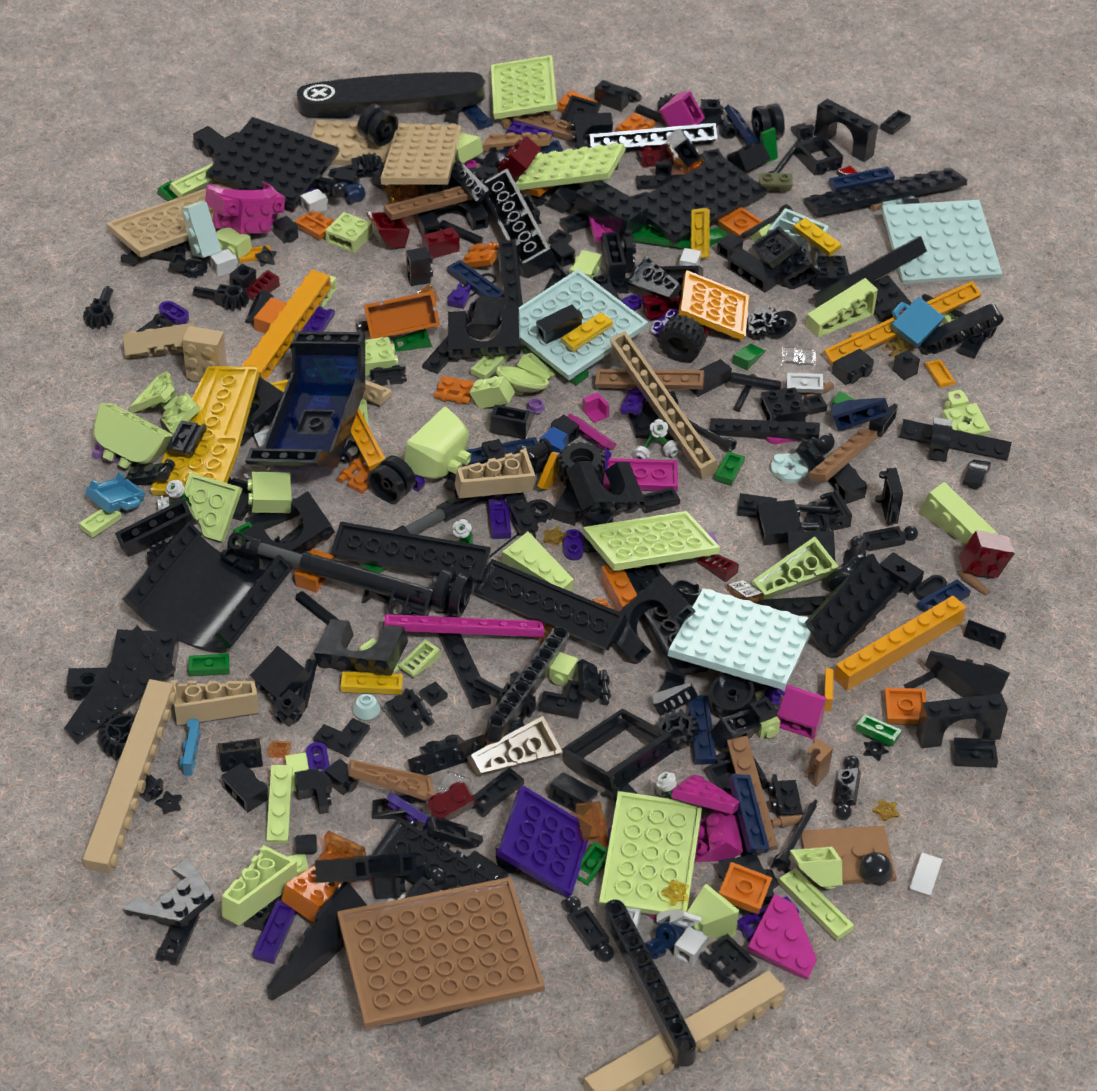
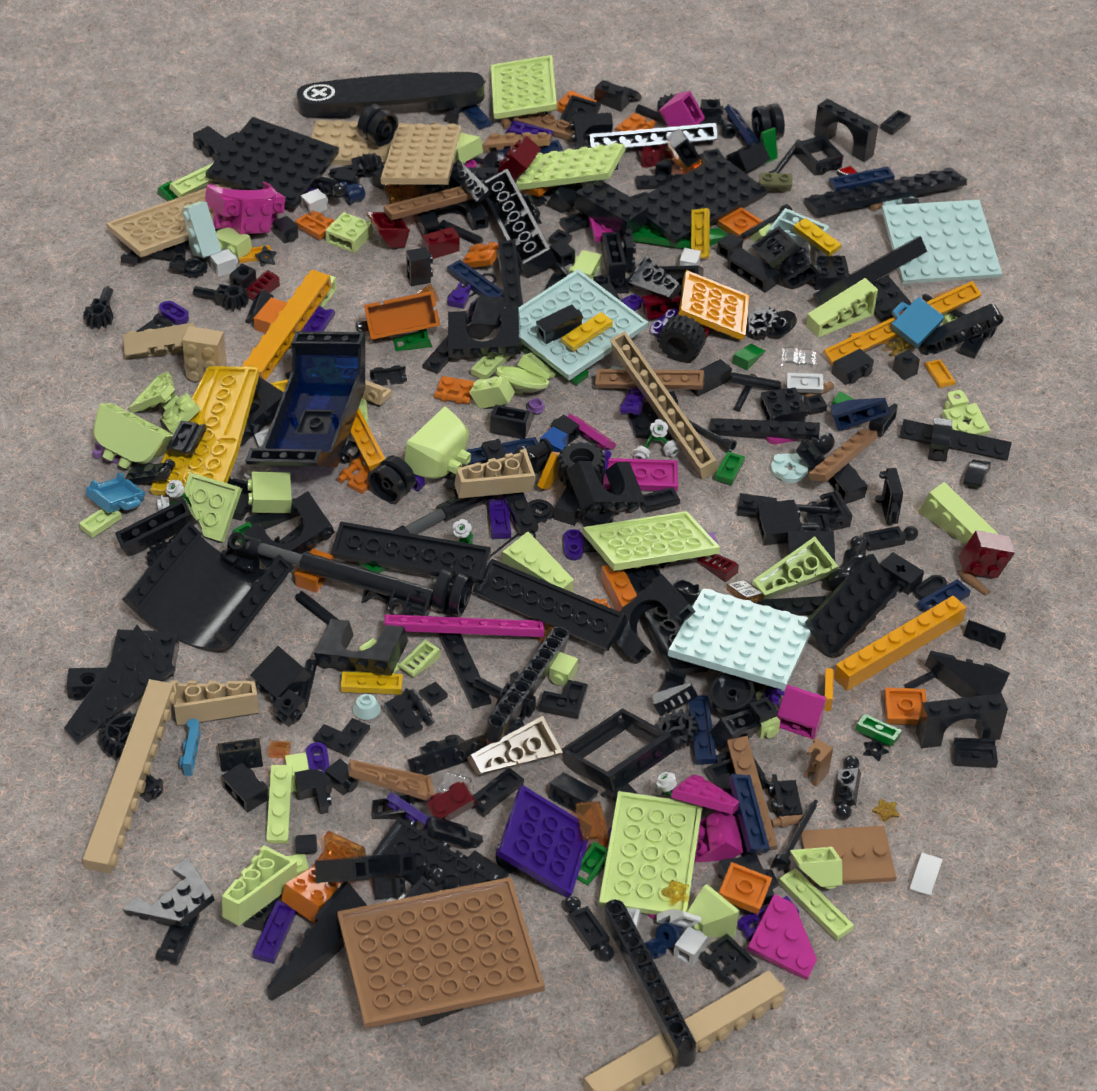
black plate [155,791,183,814] -> none
green plate [189,653,230,676] -> none
yellowish green brick [356,337,398,376] -> none
clear yellow plate [543,526,567,545] -> none
black plate [577,658,611,705] -> none
dark pink panel [582,392,610,423] -> none
black bracket [790,123,814,140] -> none
black hair [858,852,893,885] -> none

